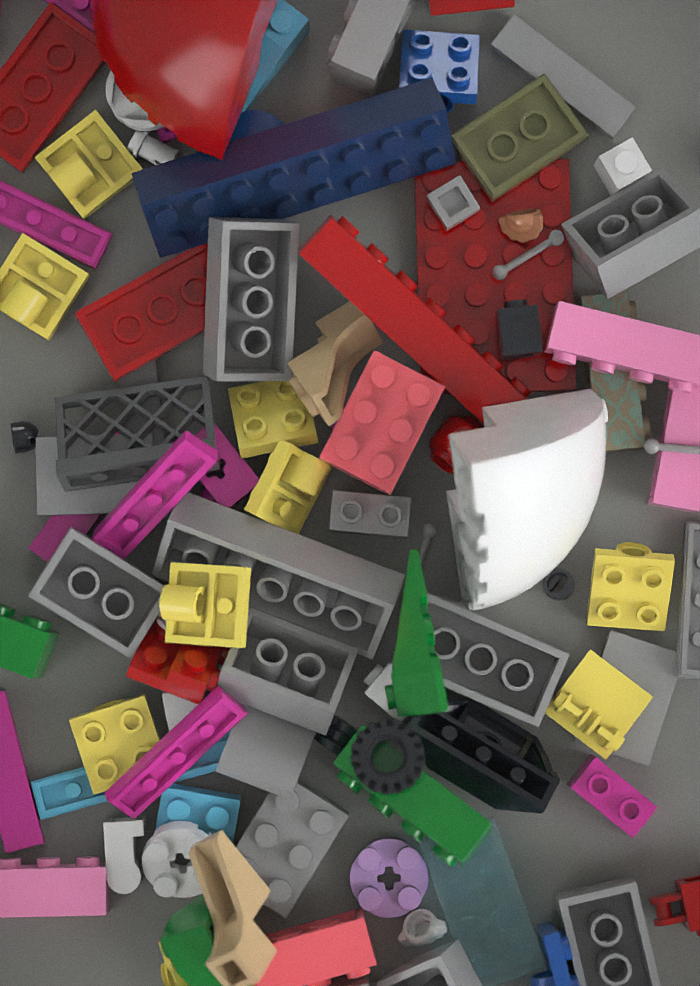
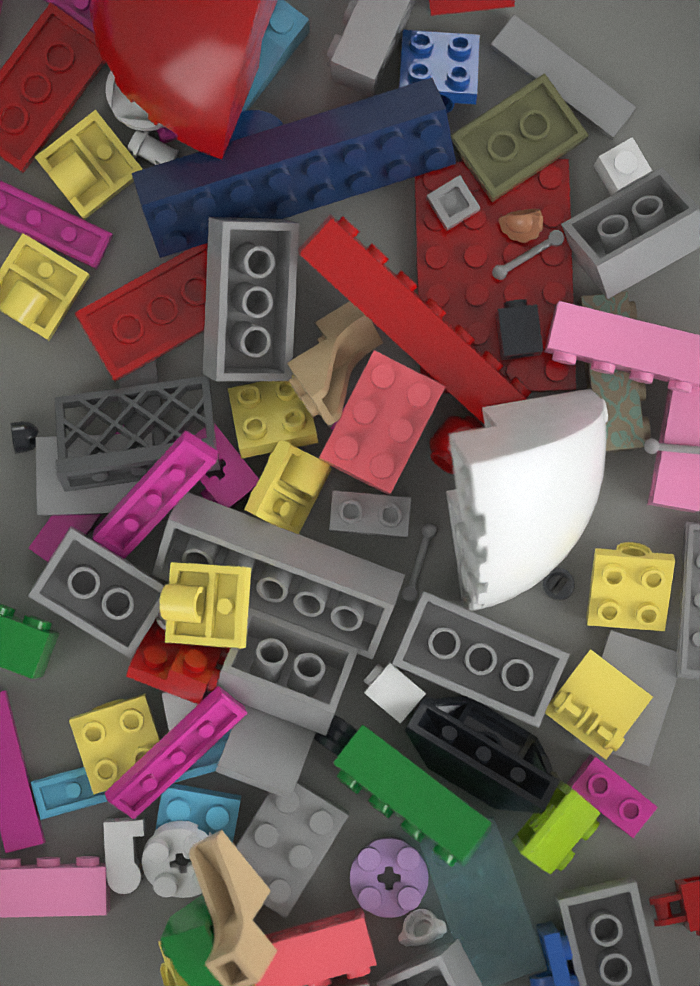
black tyre [350,718,425,795] -> none
green wedge [384,549,449,717] -> none
none -> lime slope [511,780,601,875]

